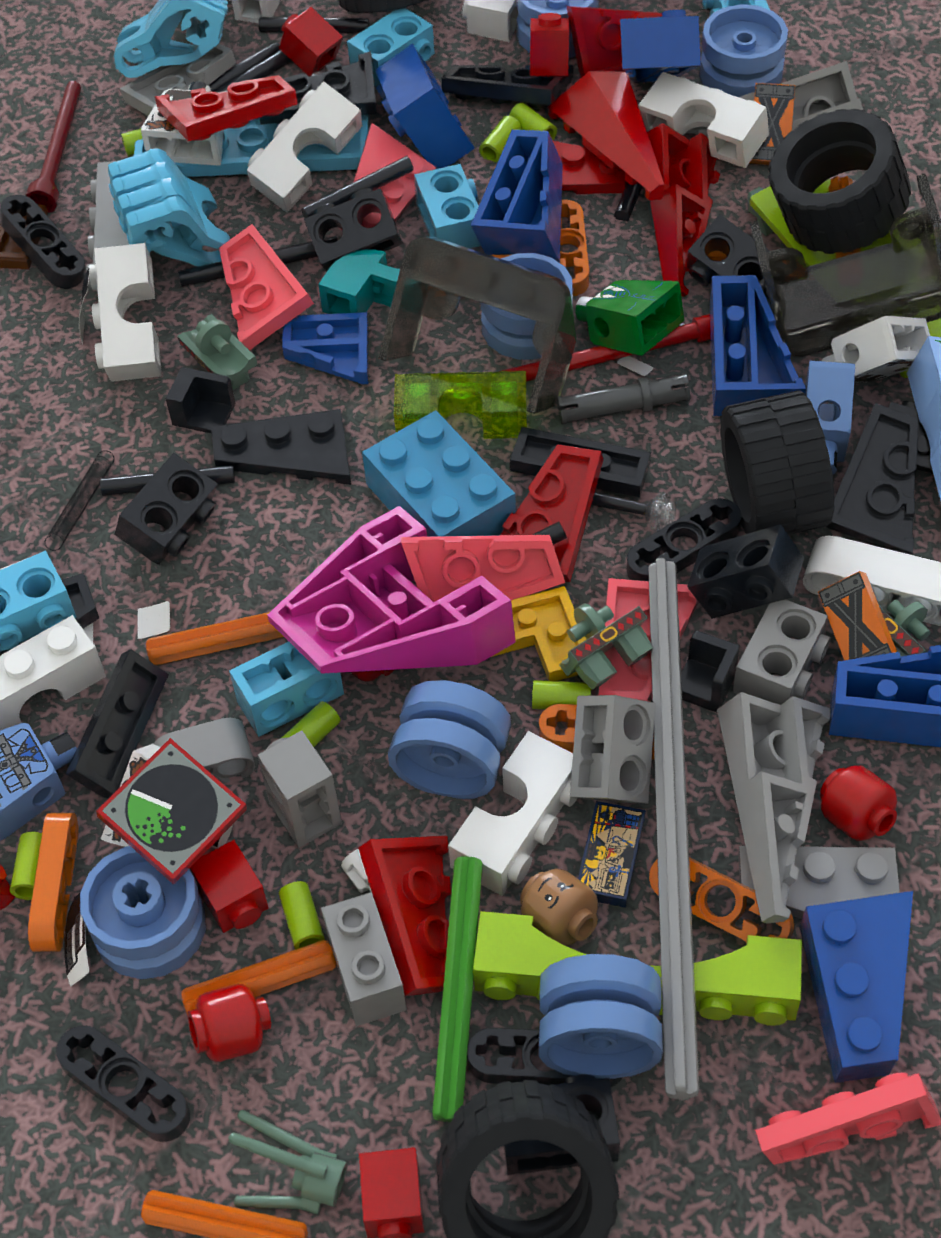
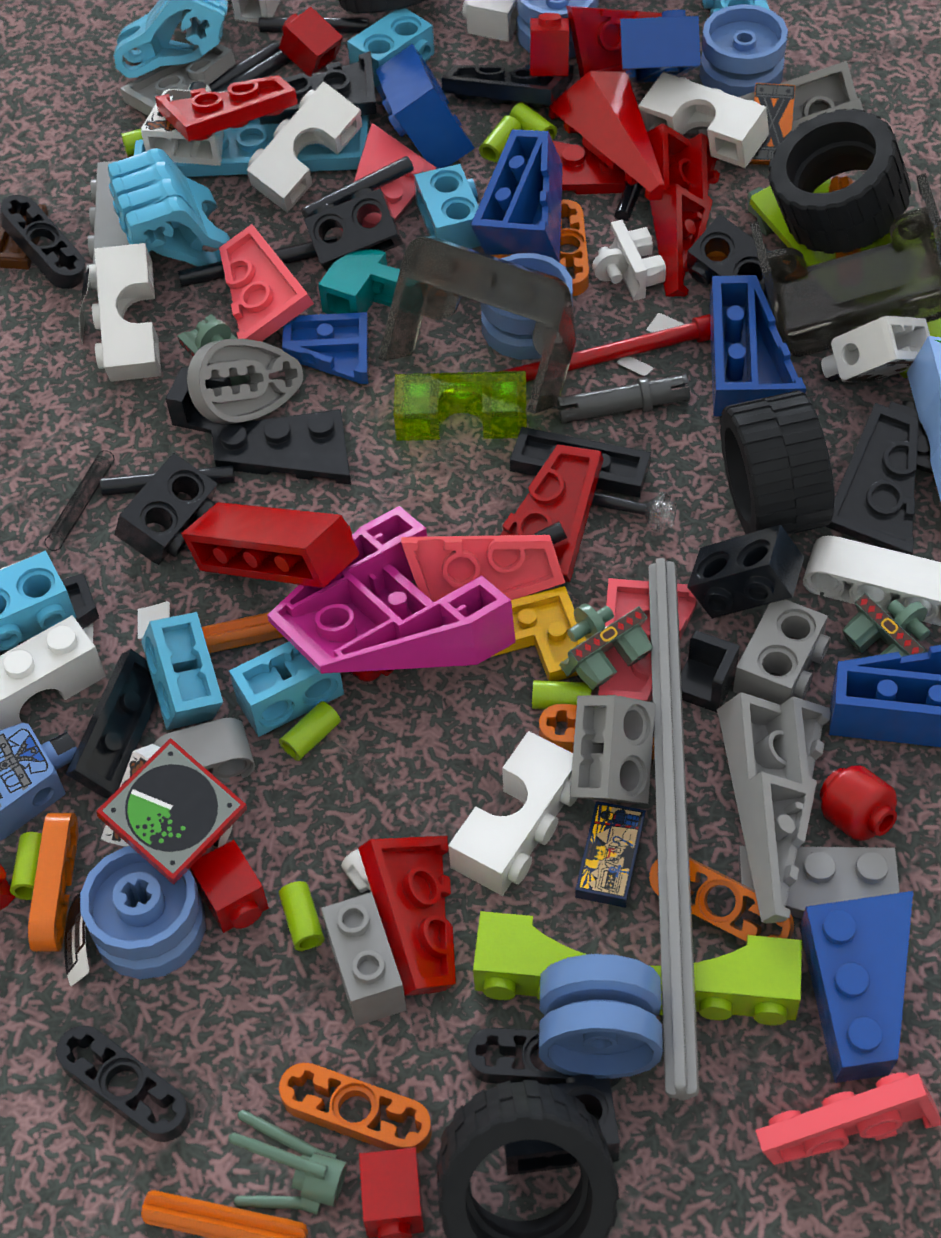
dark red piece [26,81,81,213] -> none
orange axle [181,940,336,1015] -> none
red head [187,984,271,1062] -> none
light grey brick [257,731,342,848] -> none
dark azure brick [362,410,516,537] -> none
medium blue wheel [388,680,511,799] -> none
bright green axle [433,856,482,1123] -> none
medium nougat head [520,868,598,946] -> none
green torso [575,280,685,356] -> none
black beam [626,498,741,581] -> none
medium blue torso [805,360,855,474] -> none
tile [818,571,897,660] -> none
none -> medium azure brick [141,612,223,730]
none -> red brick [181,502,360,588]
none -> light grey piece [187,339,303,424]
none -> orange beam [279,1062,432,1153]
none -> white hips [592,220,666,301]

